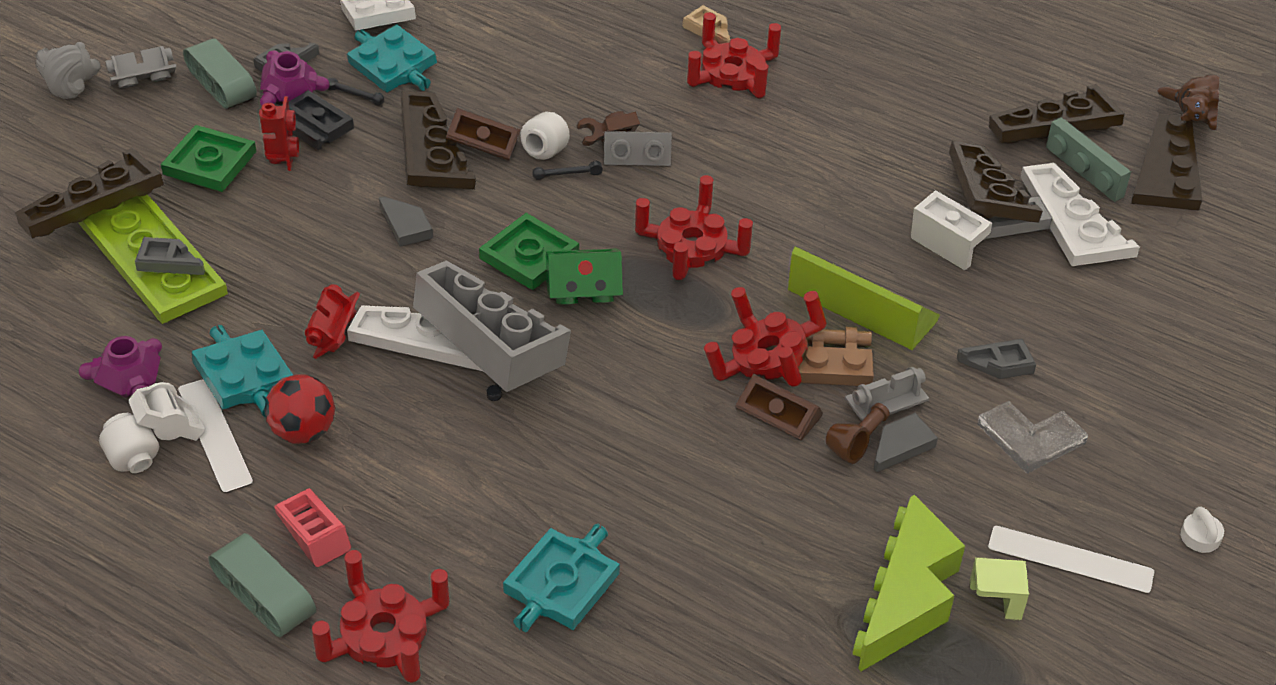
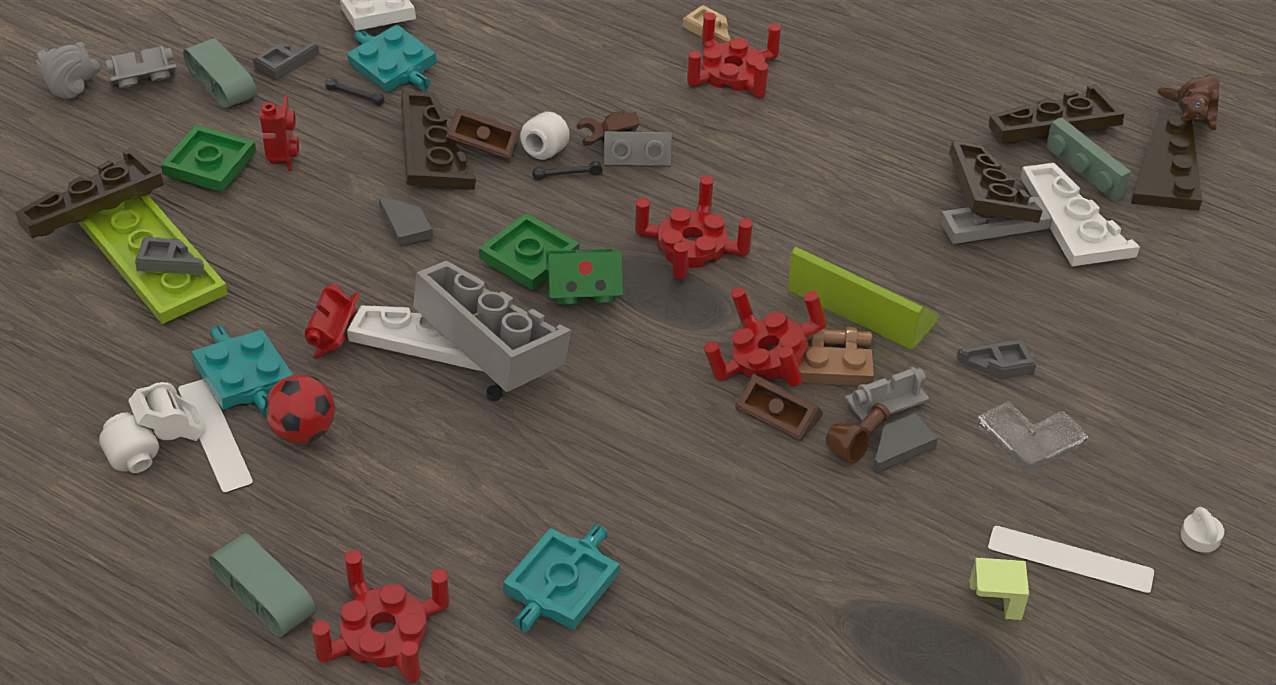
magenta rock [79,336,162,398] -> none
magenta rock [260,50,330,106] -> none
coral slope [274,488,351,567] -> none
black plate [288,90,354,151] -> none
lime slope [852,495,965,671] -> none
white panel [911,190,992,270] -> none

